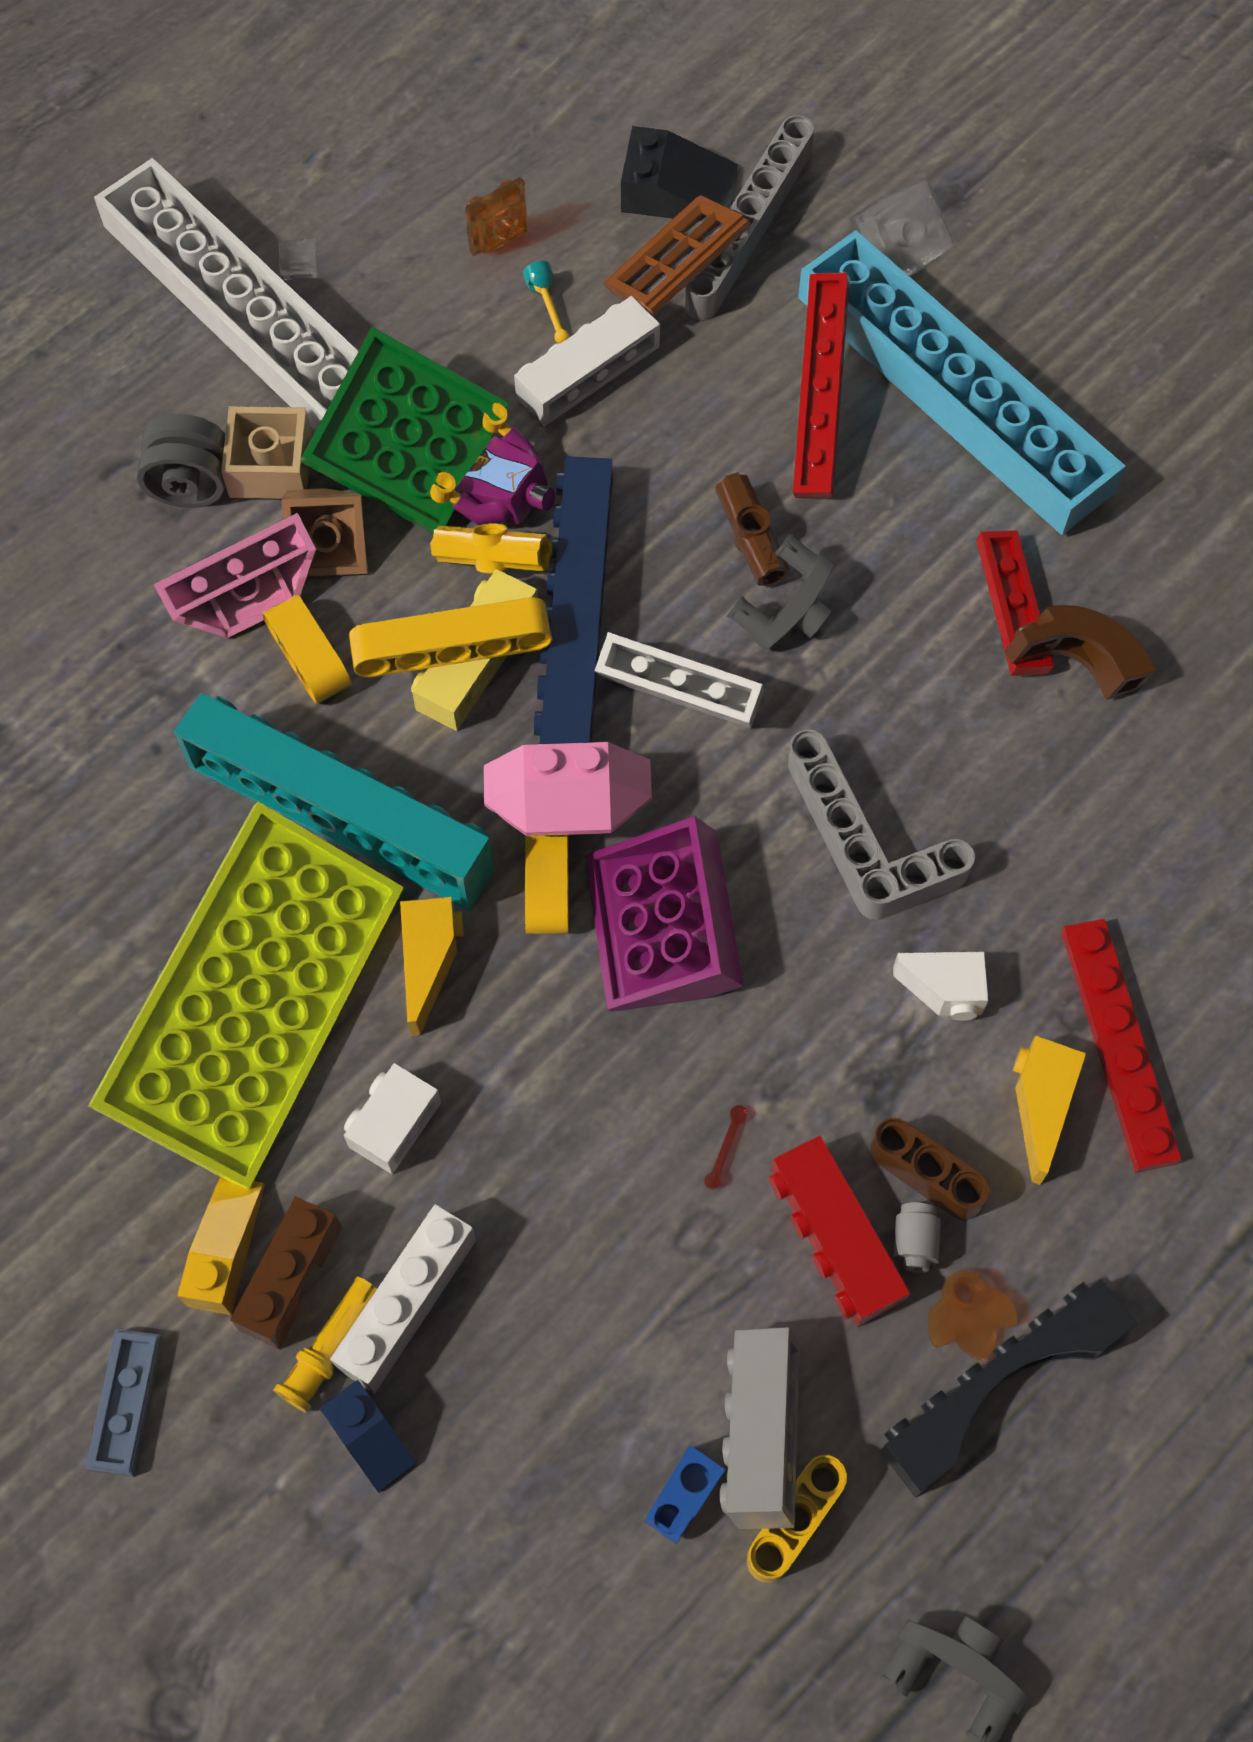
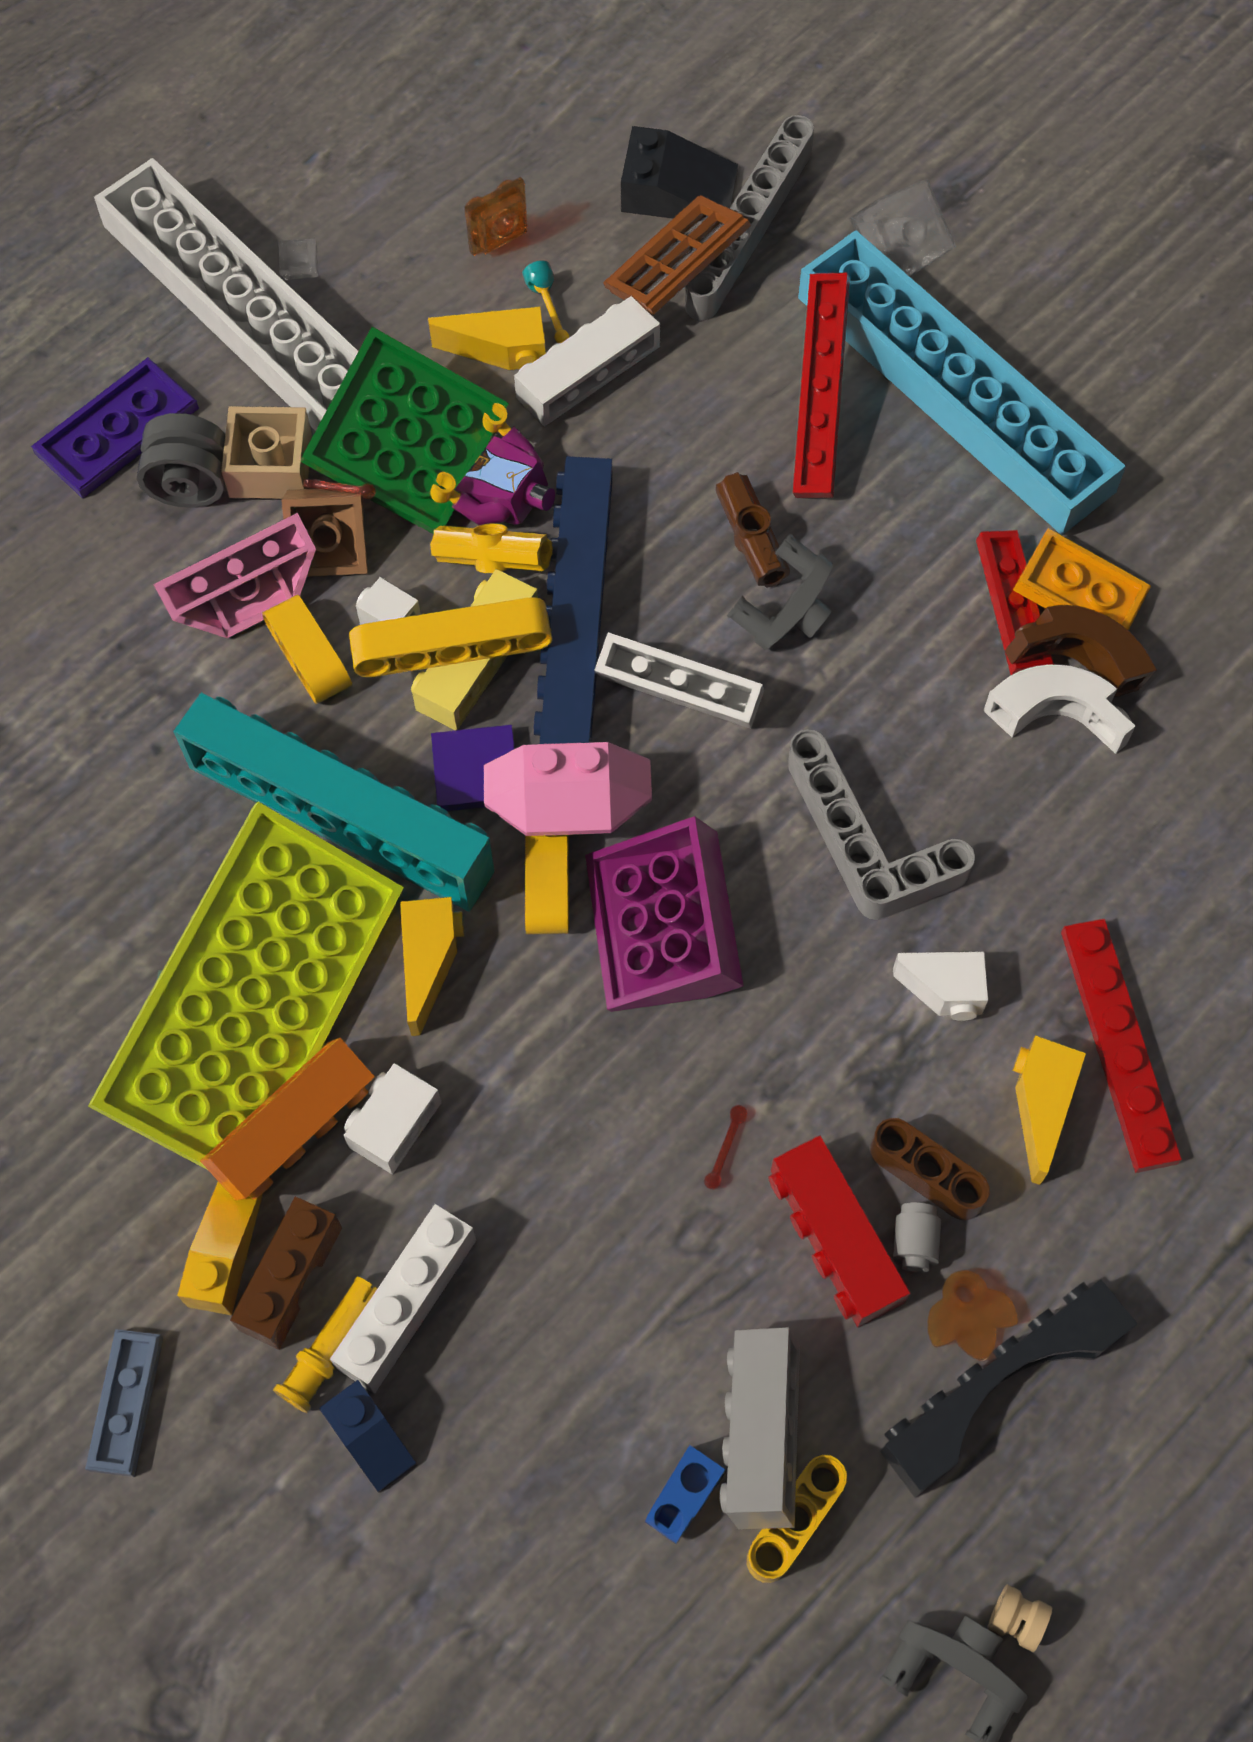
none -> dark purple tile [31,357,199,499]
none -> orange brick [200,1038,375,1201]
none -> clear red hinge [303,479,376,499]
none -> white brick [356,577,421,625]
none -> yellow slope [428,307,546,370]
none -> dark purple tile [431,725,514,811]
none -> white arch [984,665,1135,754]
none -> tan wheel [988,1584,1053,1652]
none -> light orange tile [1013,528,1151,630]

